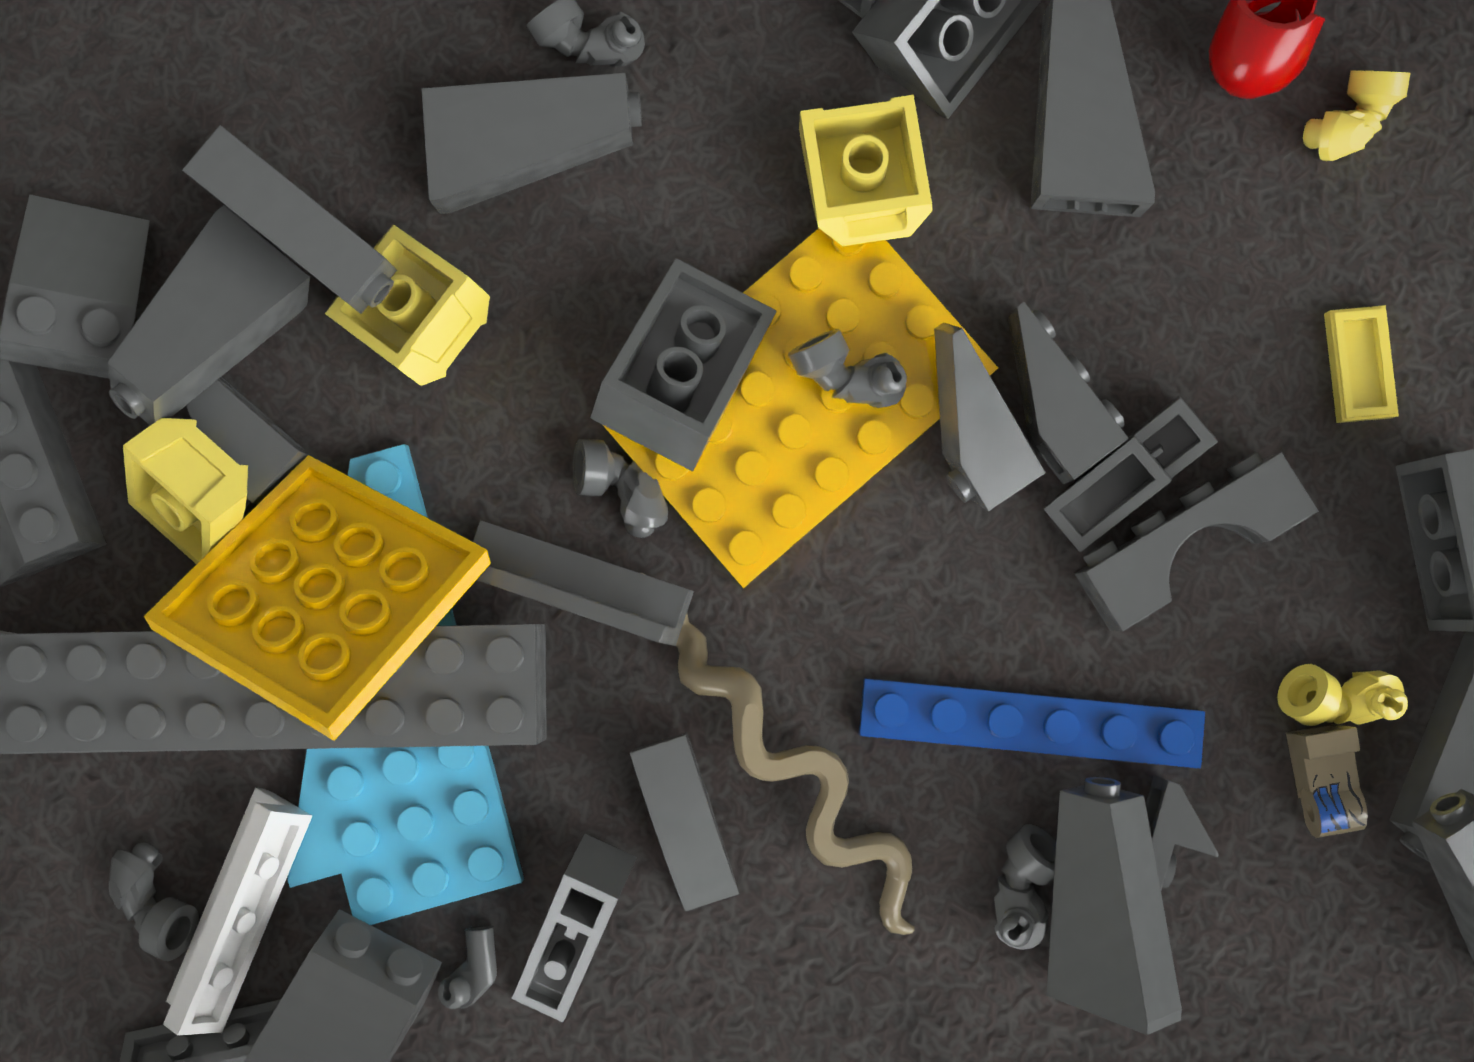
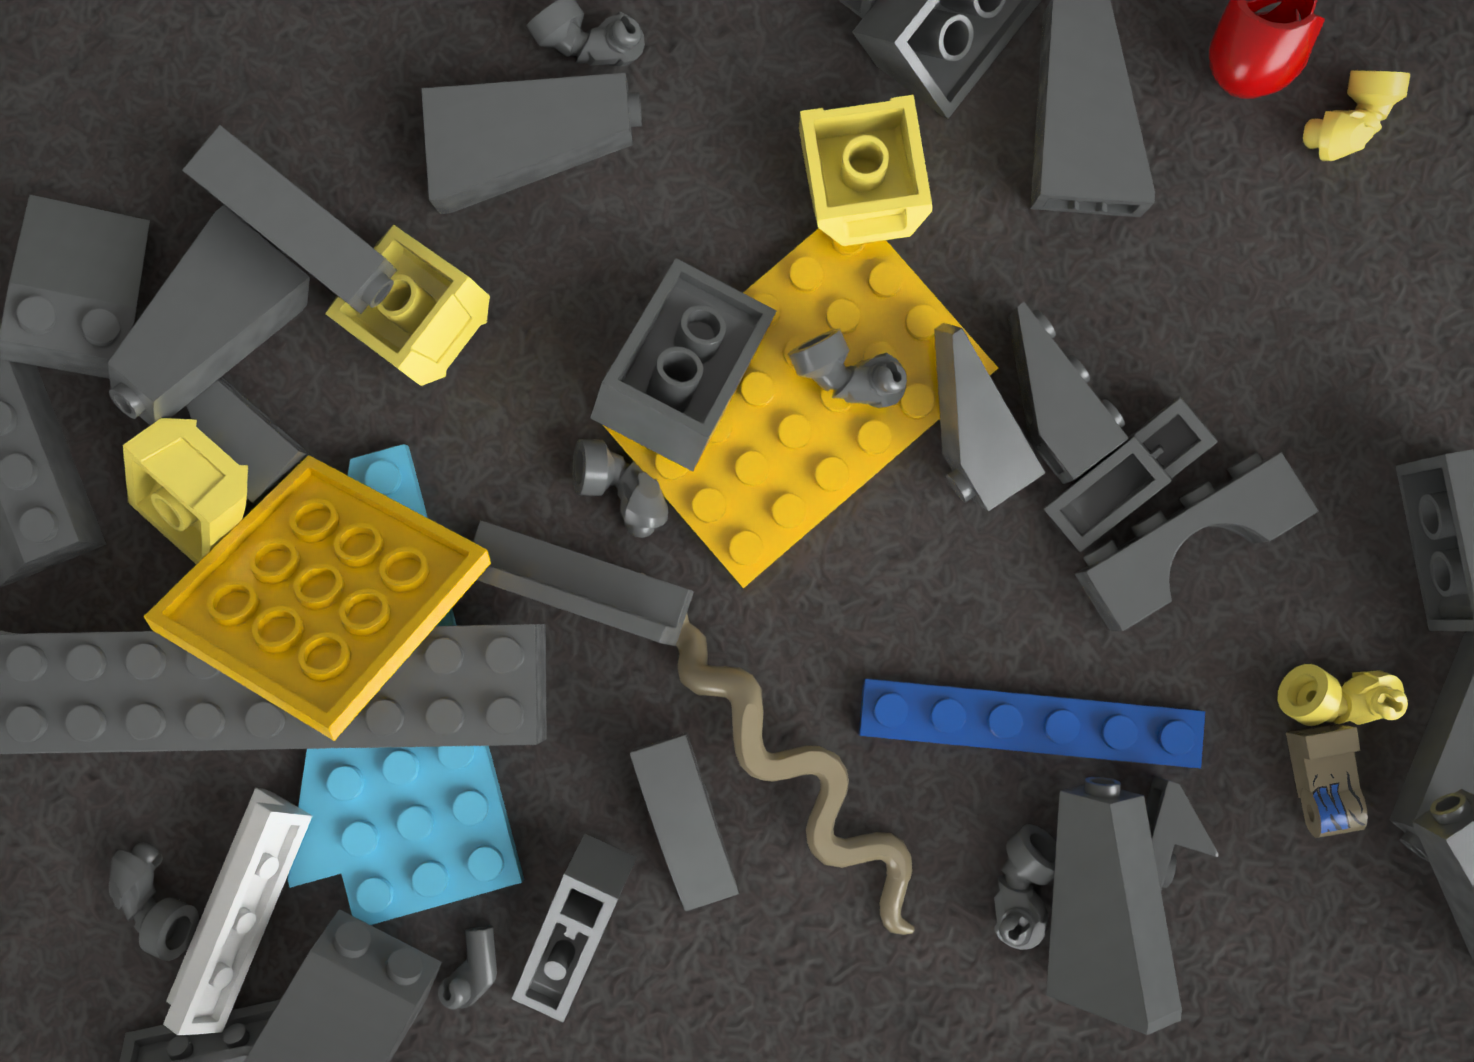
light yellow tile [1324,305,1399,423] -> none

